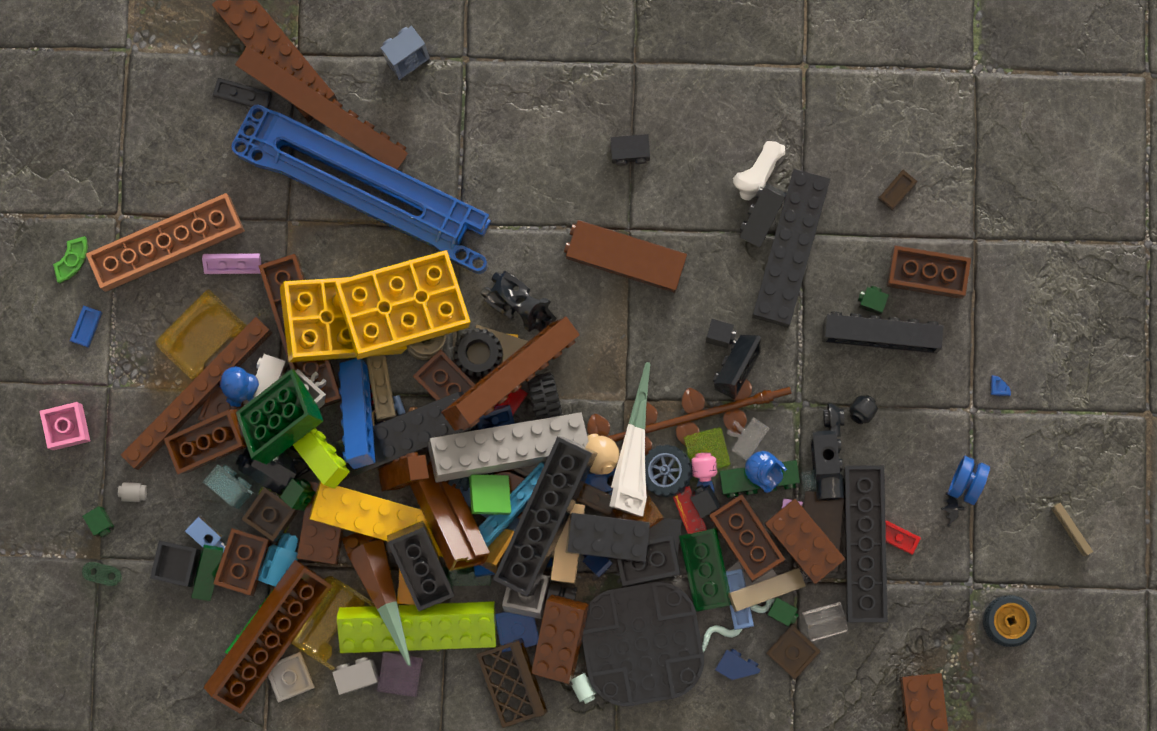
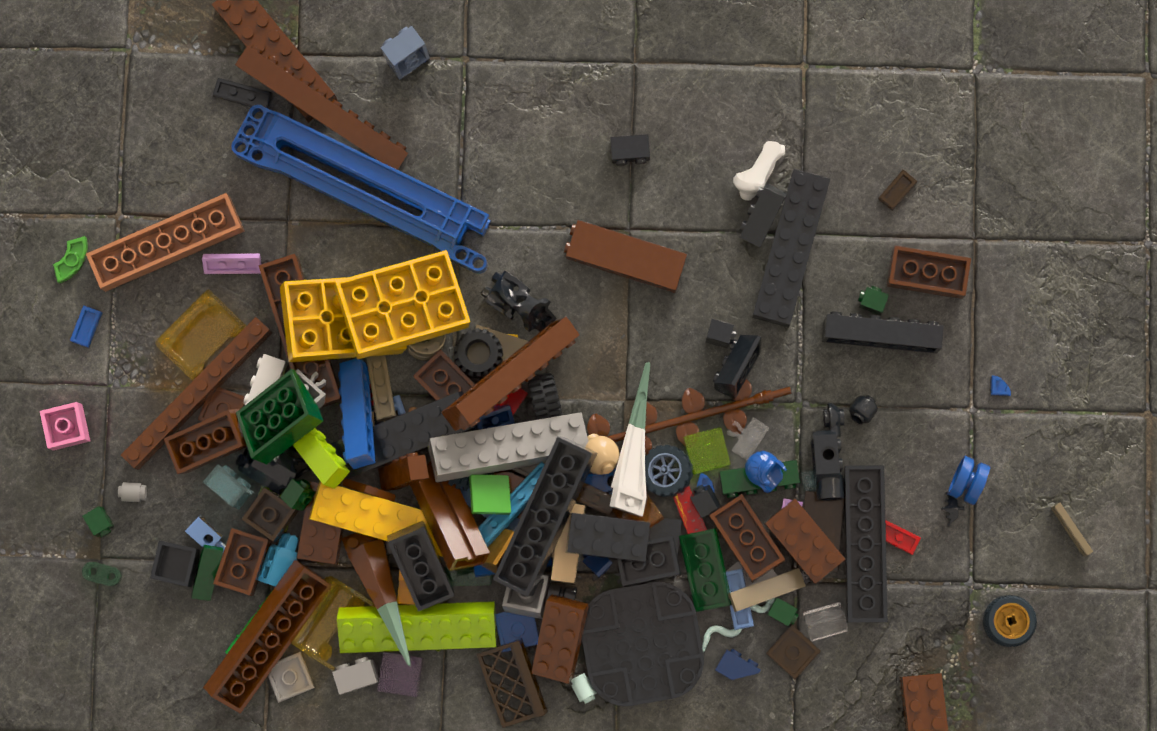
blue hair [220,366,259,407] -> none
bright pink head [691,453,717,482] -> none
none -> reddish brown tile [342,479,396,502]

